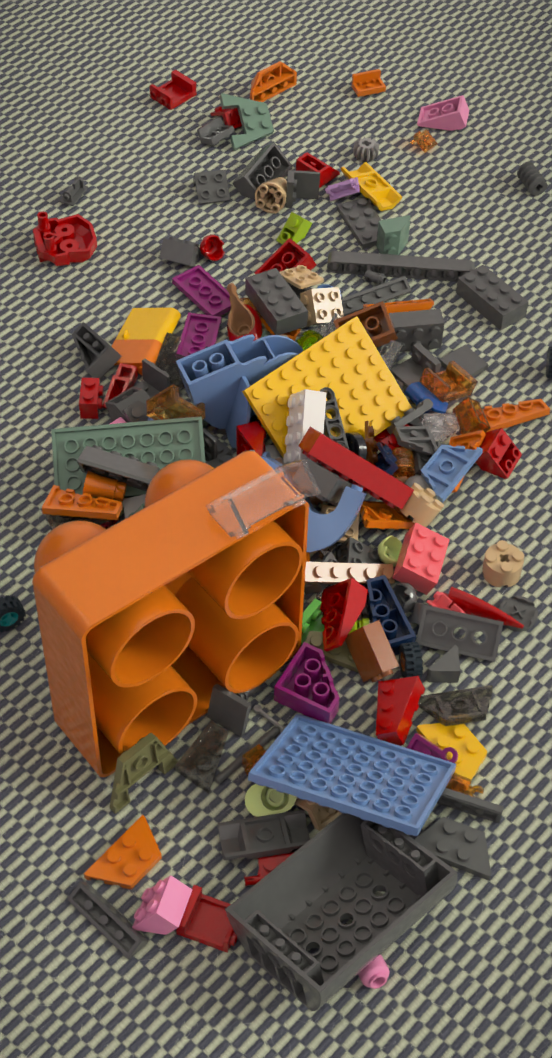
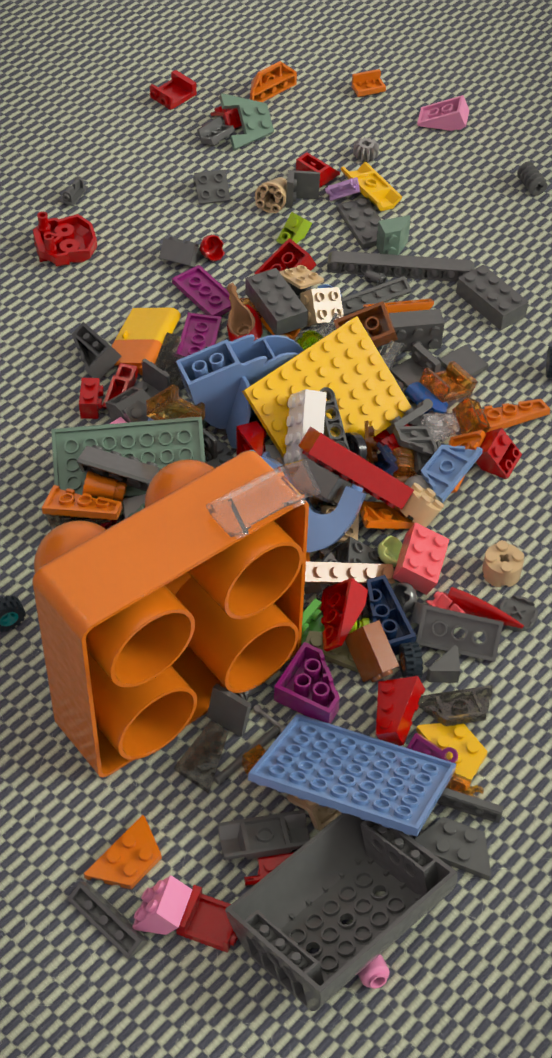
olive wing [110,733,179,814] -> none
dark grey slope [232,142,293,200] -> none
yellowish green piece [245,784,297,817] -> none
clear orange bracket [410,129,438,153] -> none

